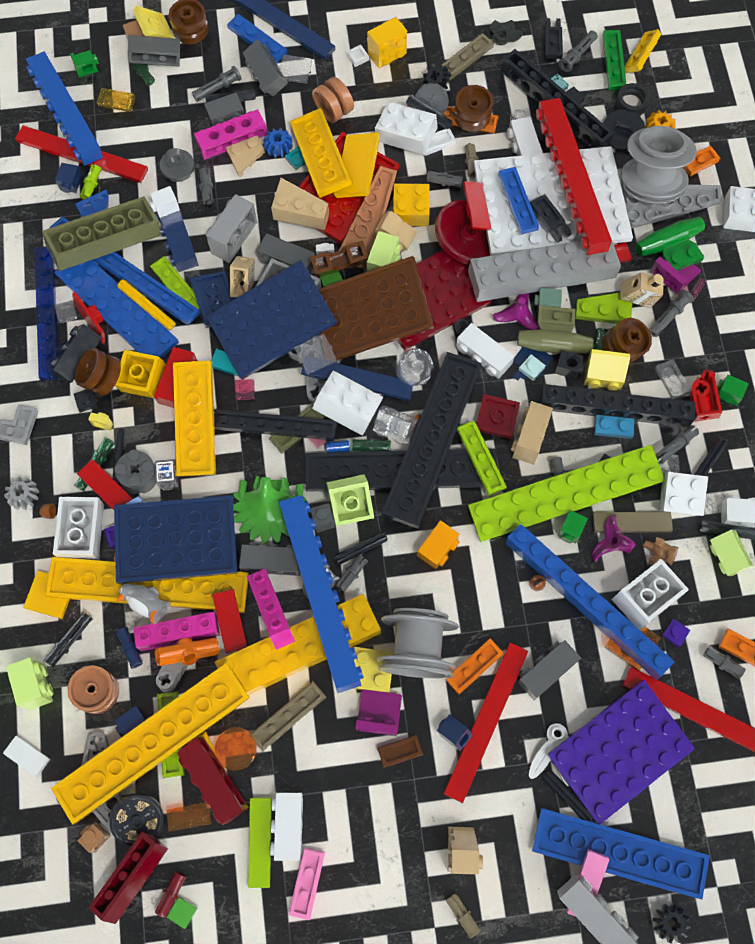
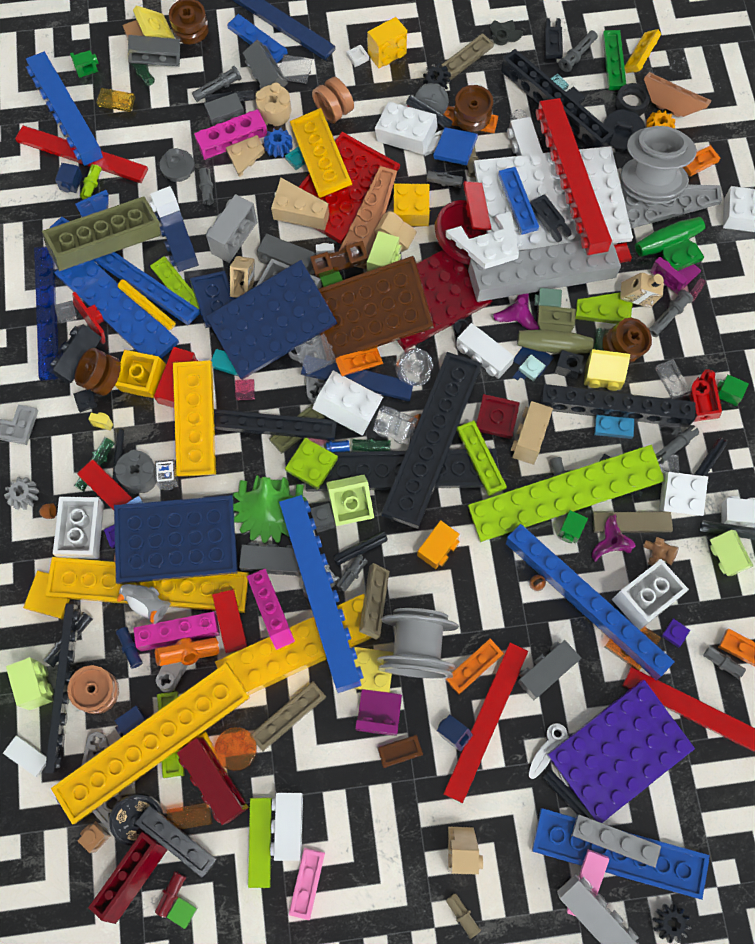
yellow tile [334,132,380,198] -> none
none -> black plate [45,604,80,773]
none -> black plate [135,805,216,877]
none -> tan brick [256,83,292,126]
none -> lime plate [285,438,338,490]
none -> orange plate [335,347,383,376]
none -> dark tan tile [359,563,389,639]
none -> blue tile [433,127,478,165]
none -> white wing [446,211,519,269]
none -> light grey plate [571,815,661,868]
none -> nougat wedge [644,72,712,117]

